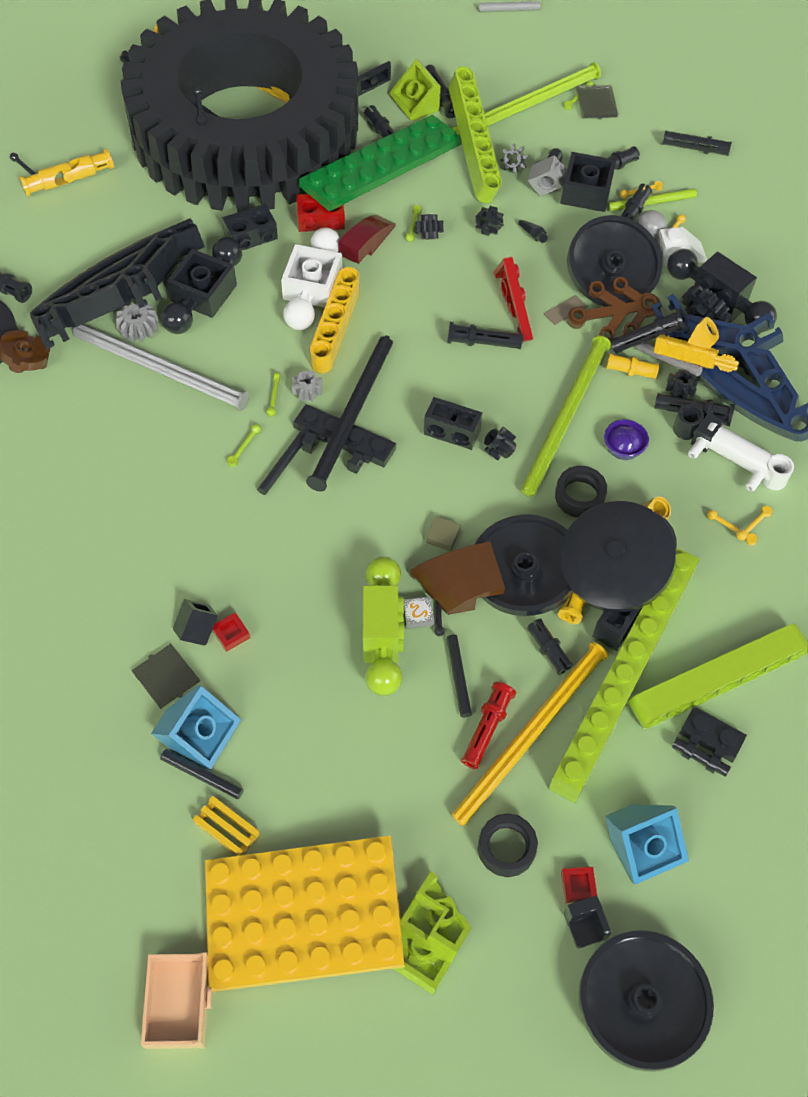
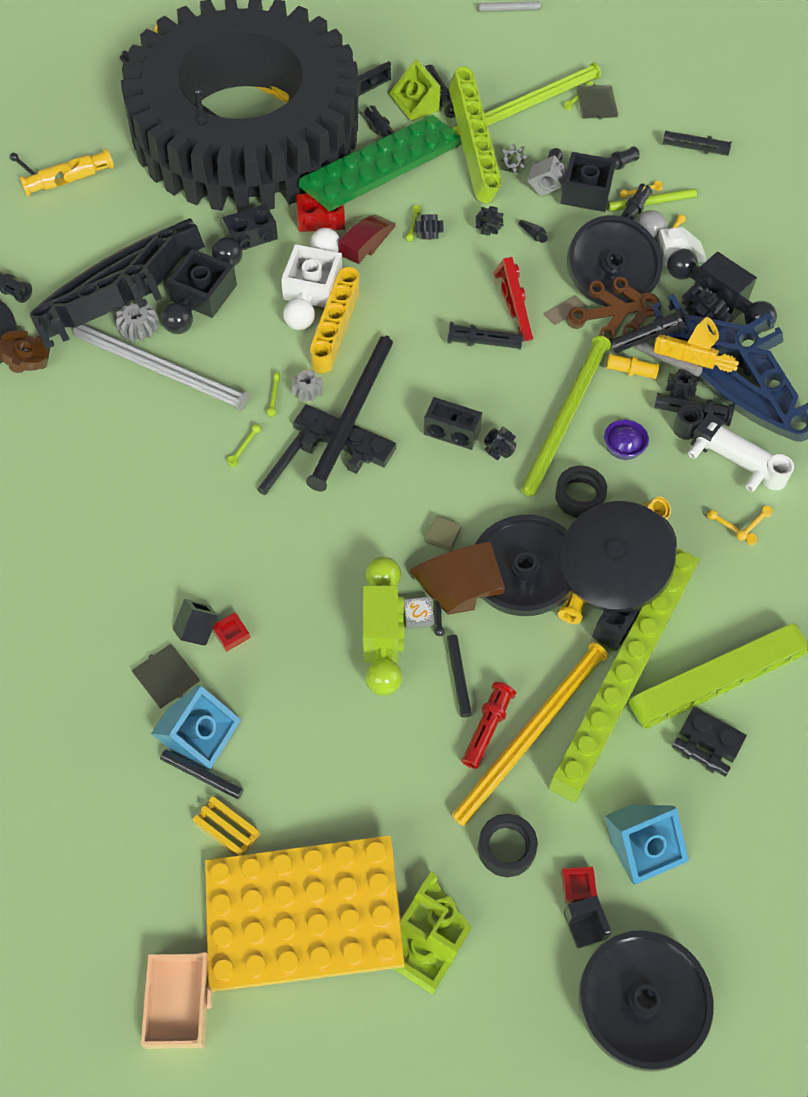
black pin [527,618,574,675] -> none

